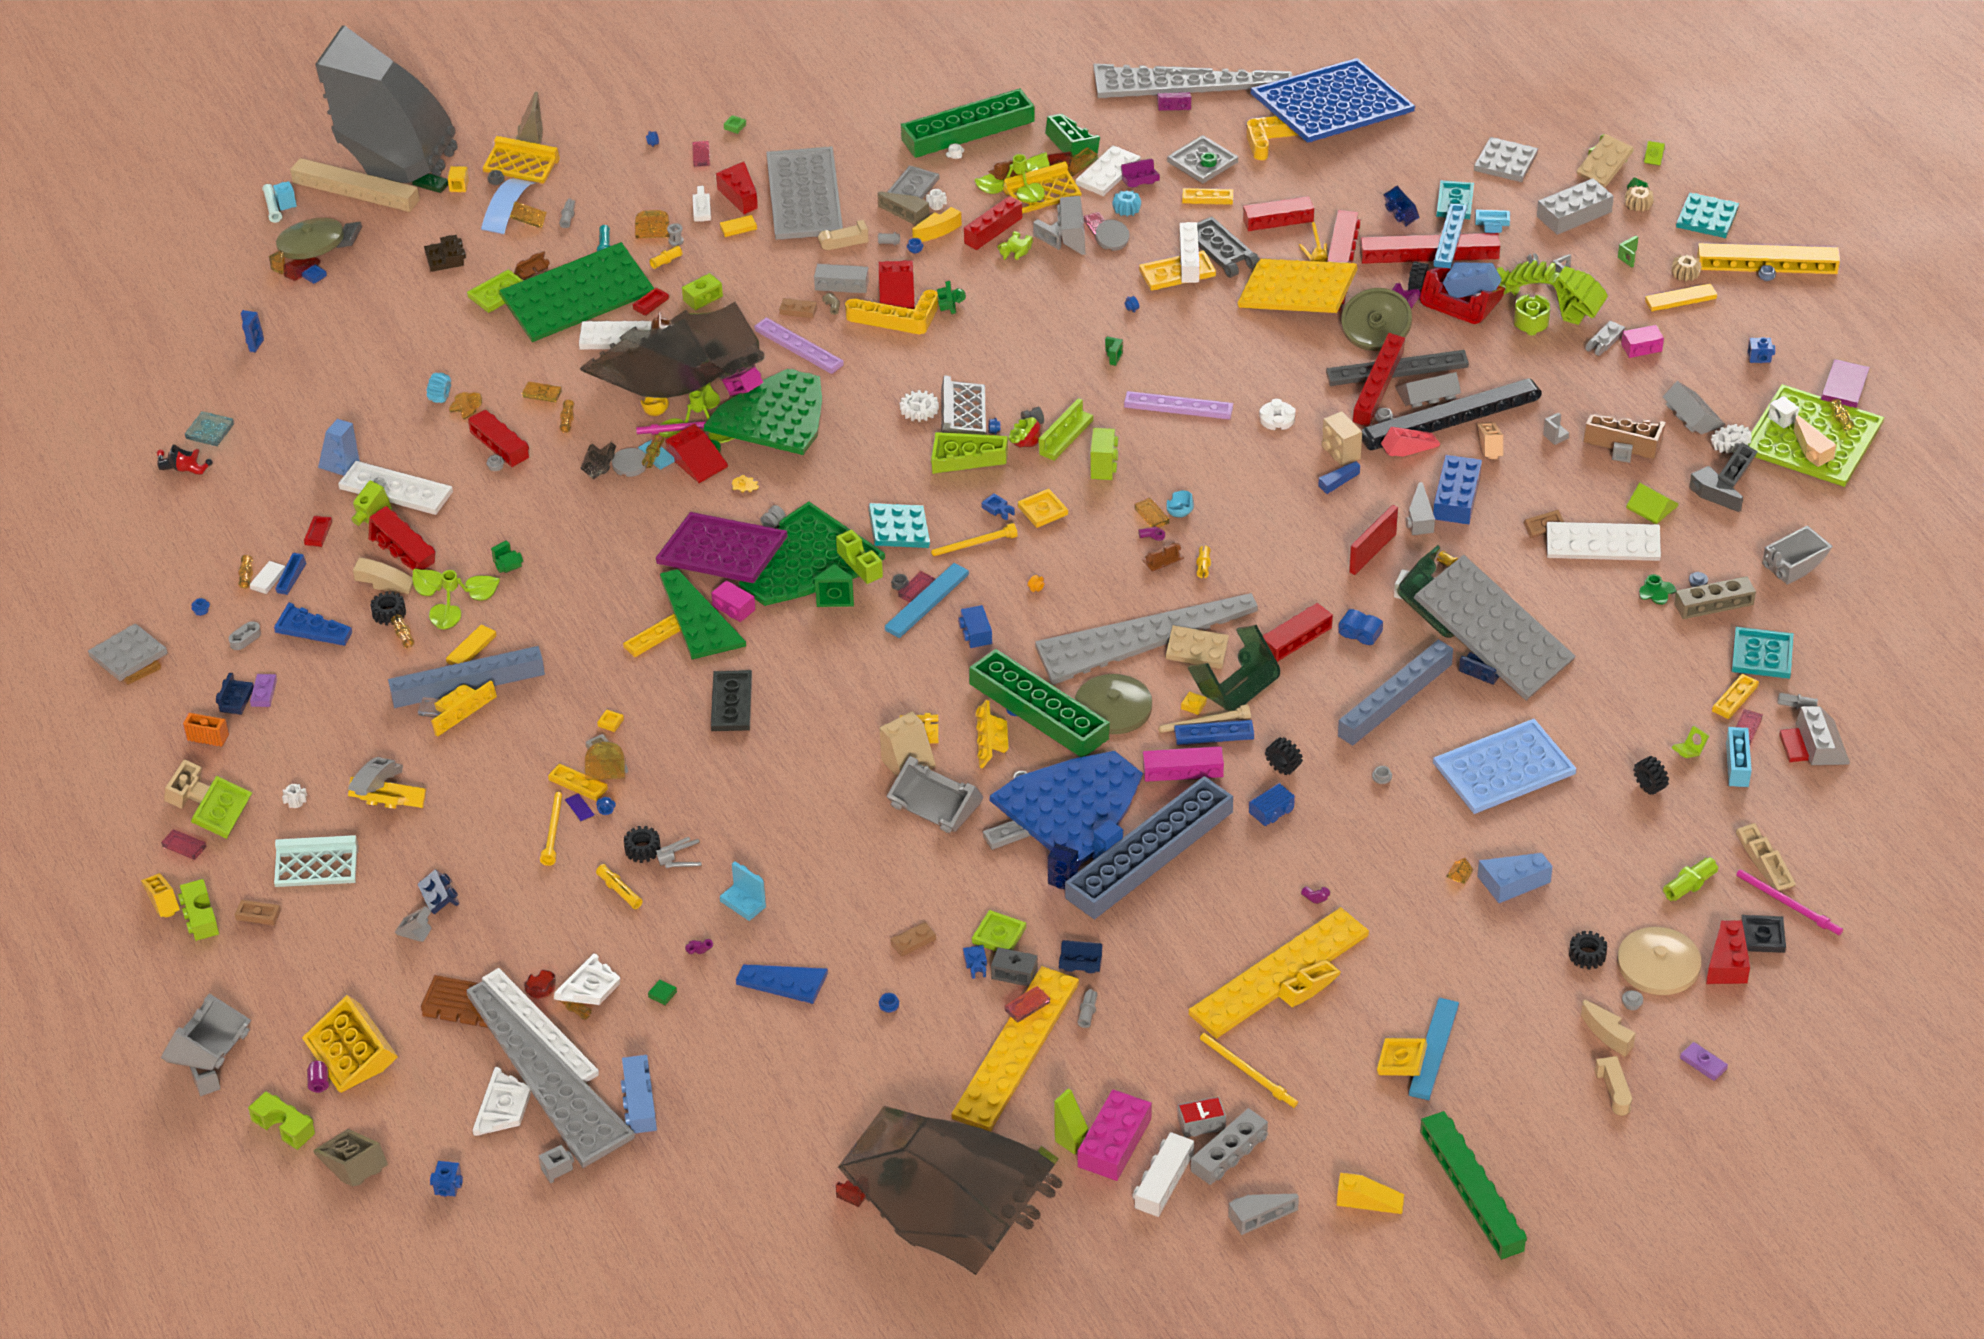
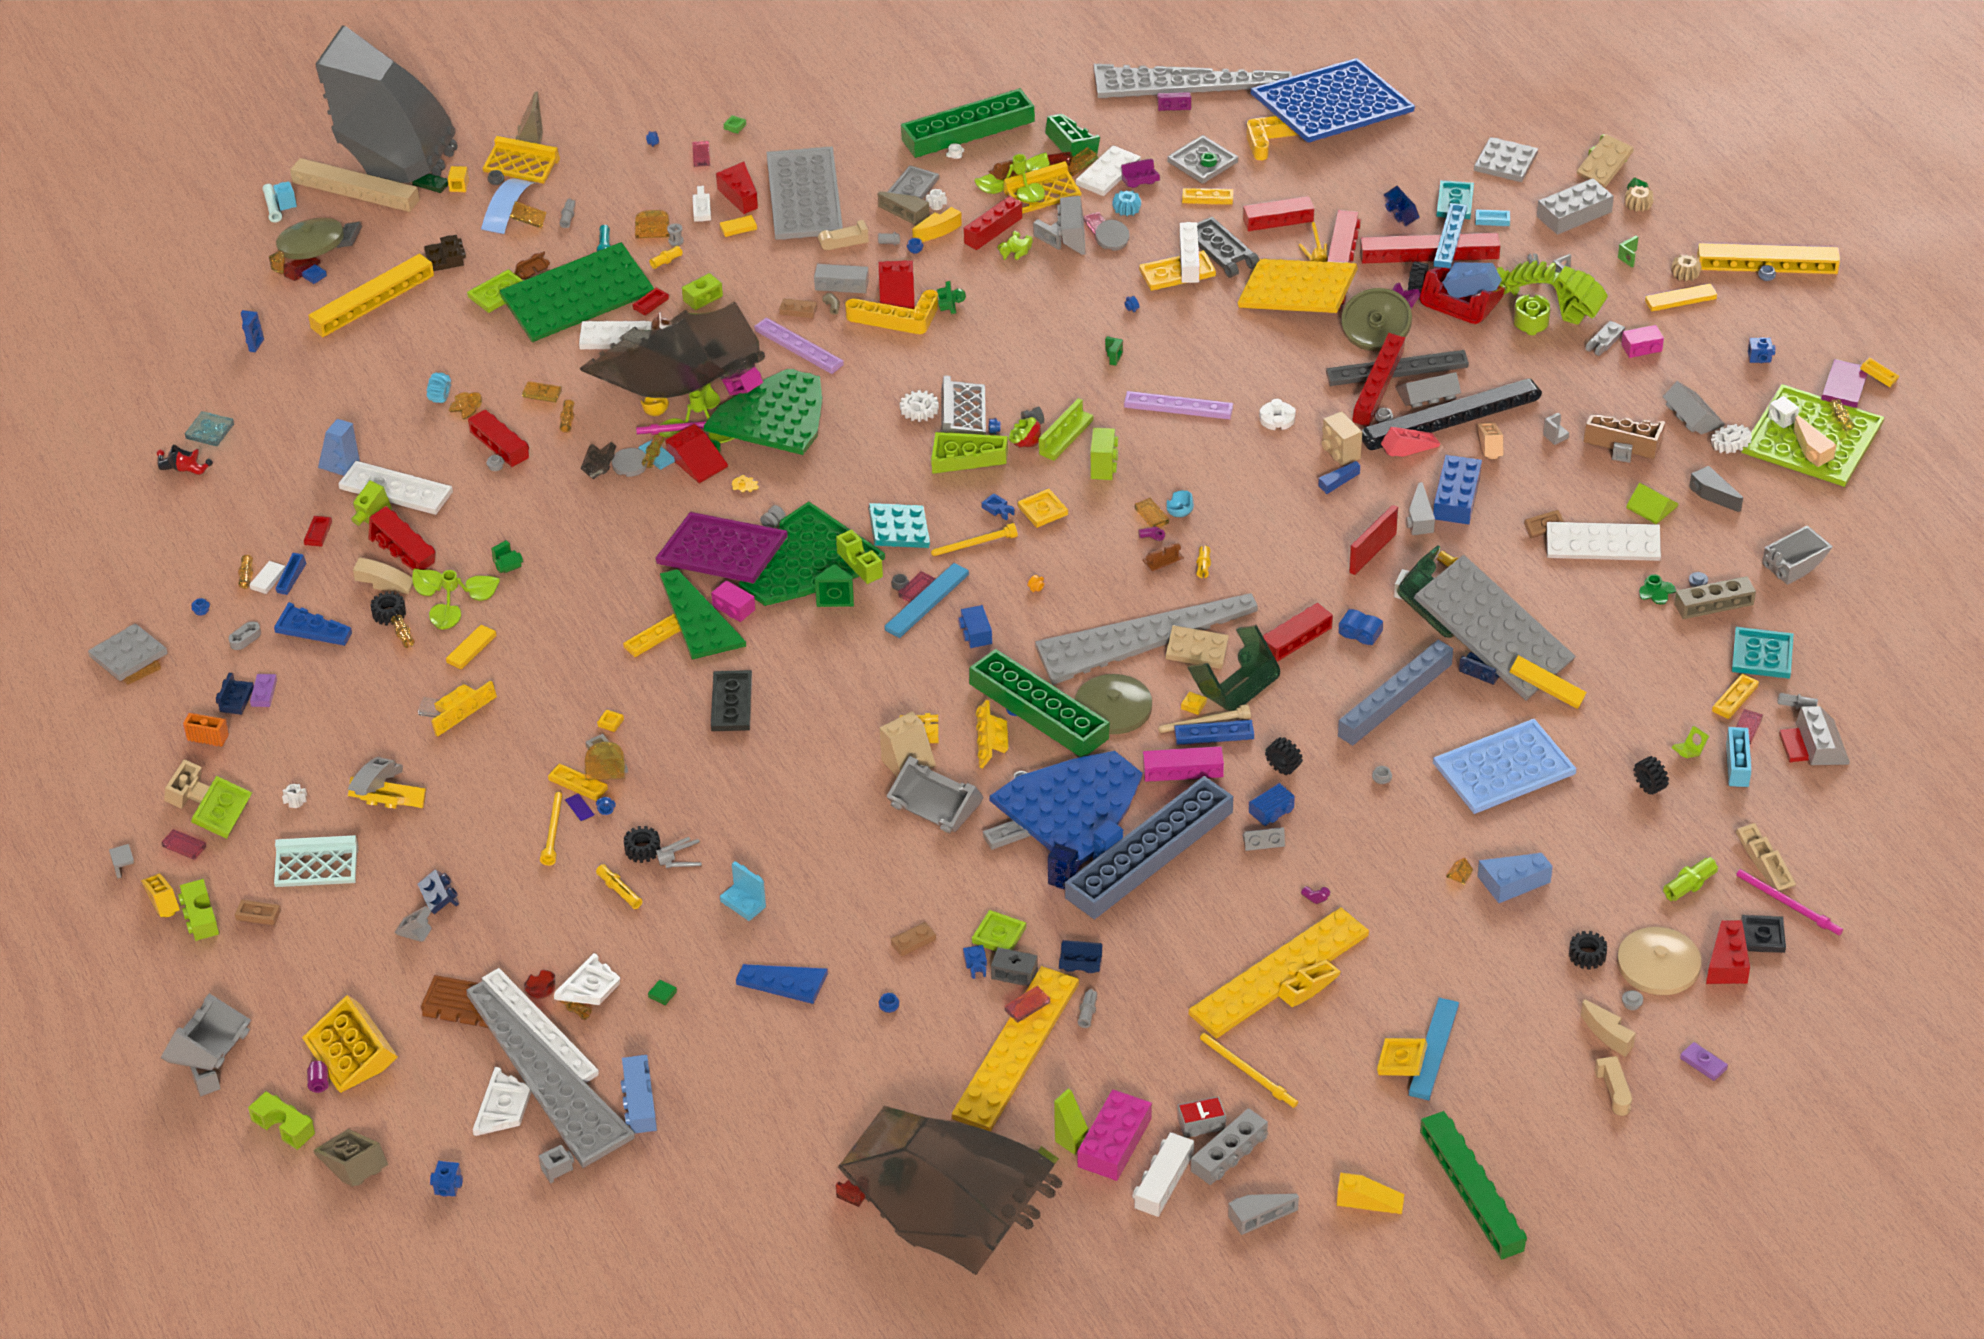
sand blue brick [388,646,545,708] -> none
magenta arm [685,939,713,954] -> none
dark azure tile [1483,221,1502,233] -> none
lime bracket [1644,141,1665,166] -> none
plate [1676,192,1739,238] -> none
dark grey slope [1718,442,1758,487] -> none
none -> light grey panel [109,844,134,879]
none -> yellow brick [308,253,434,337]
none -> light grey hinge [1243,827,1285,851]
none -> yellow tile [1509,655,1587,709]
none -> yellow tile [1860,357,1900,387]

